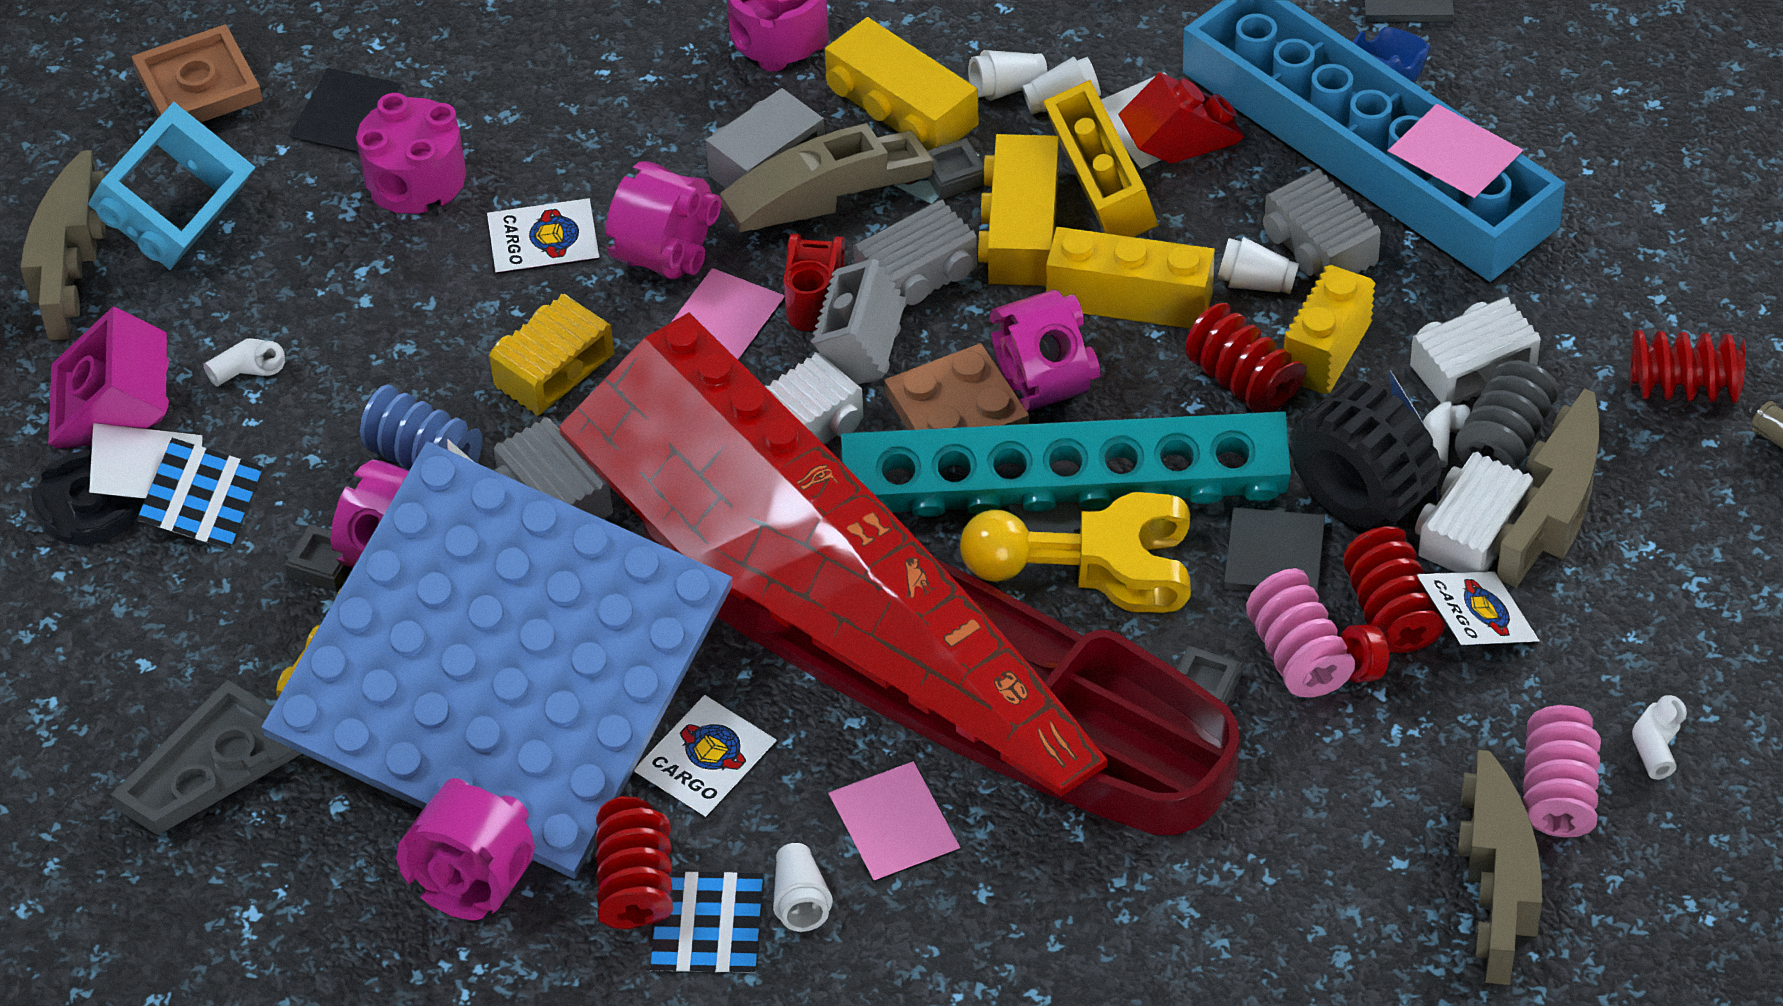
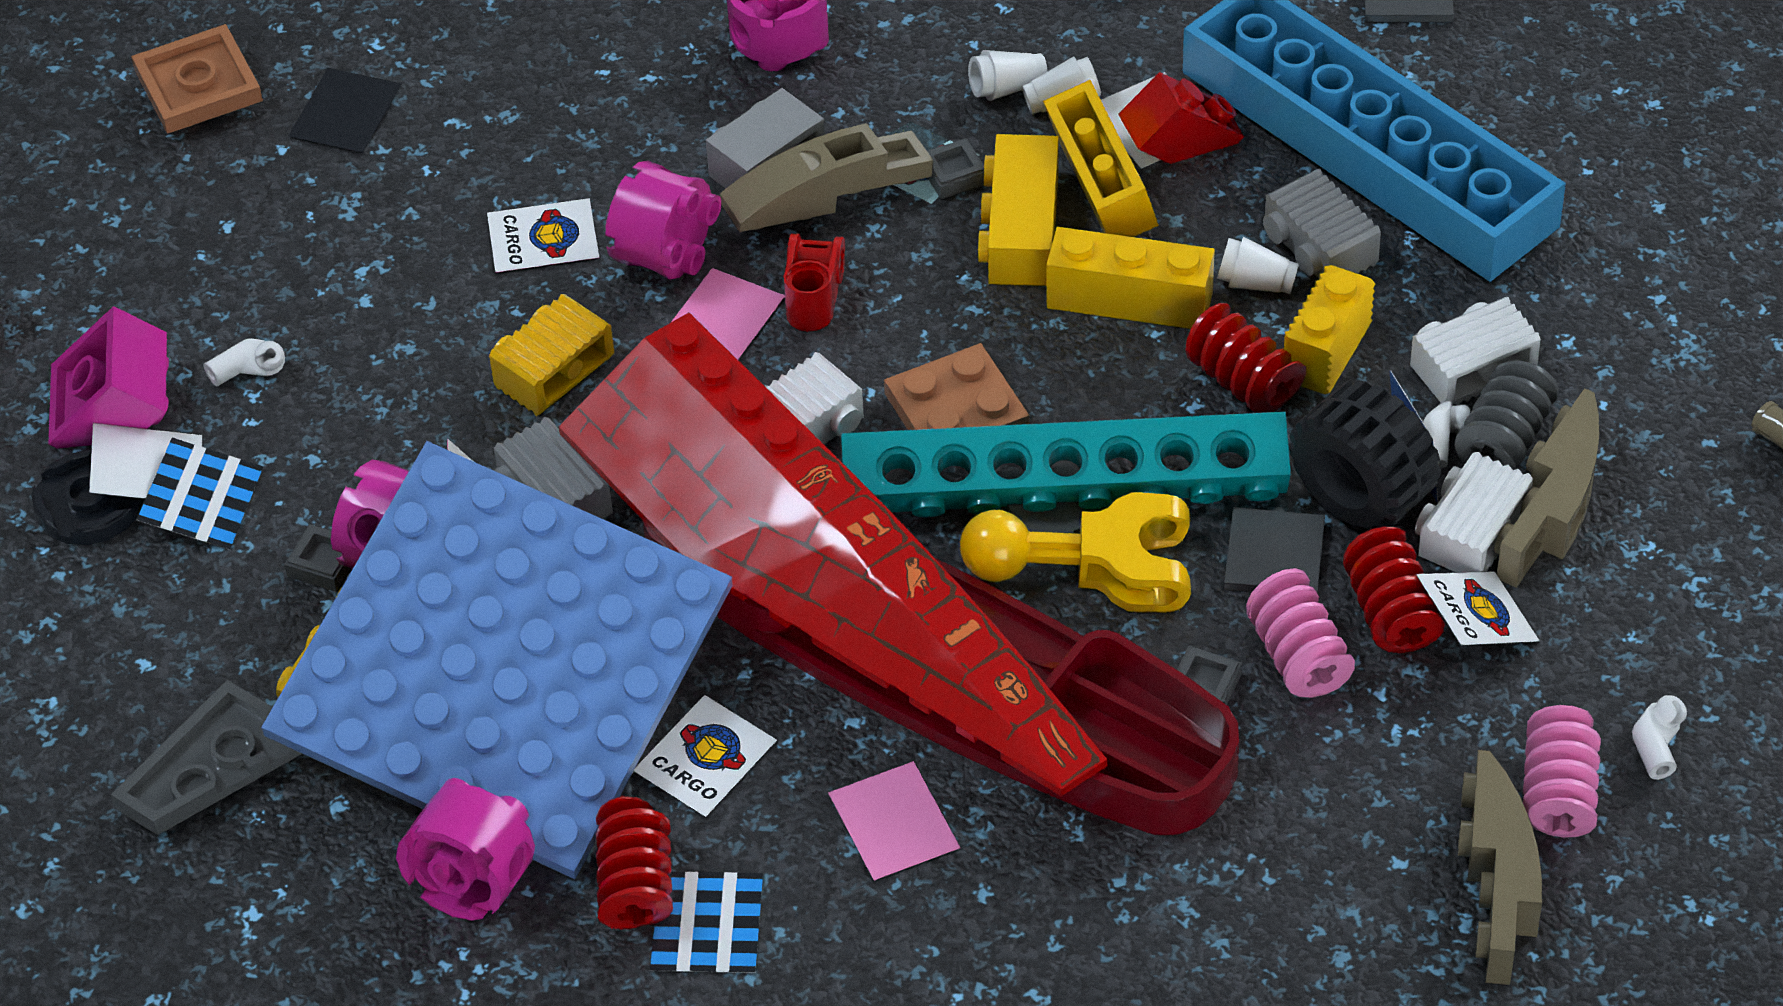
dark tan slope [20,150,106,341] -> none
medium azure window [88,102,256,270] -> none
dark pink brick [356,93,466,214] -> none
medium blue piece [360,384,482,470] -> none
white cone [773,843,833,932] -> none
light grey brick [810,259,906,385] -> none
yellow brick [825,17,979,151] -> none
light grey brick [853,199,977,308] -> none
dark pink brick [990,290,1100,412] -> none
red tile [1340,624,1389,683] -> none
blue hair [1353,27,1431,83] -> none
bright pink sticker [1387,104,1523,198] -> none
red piece [1629,329,1746,403] -> none

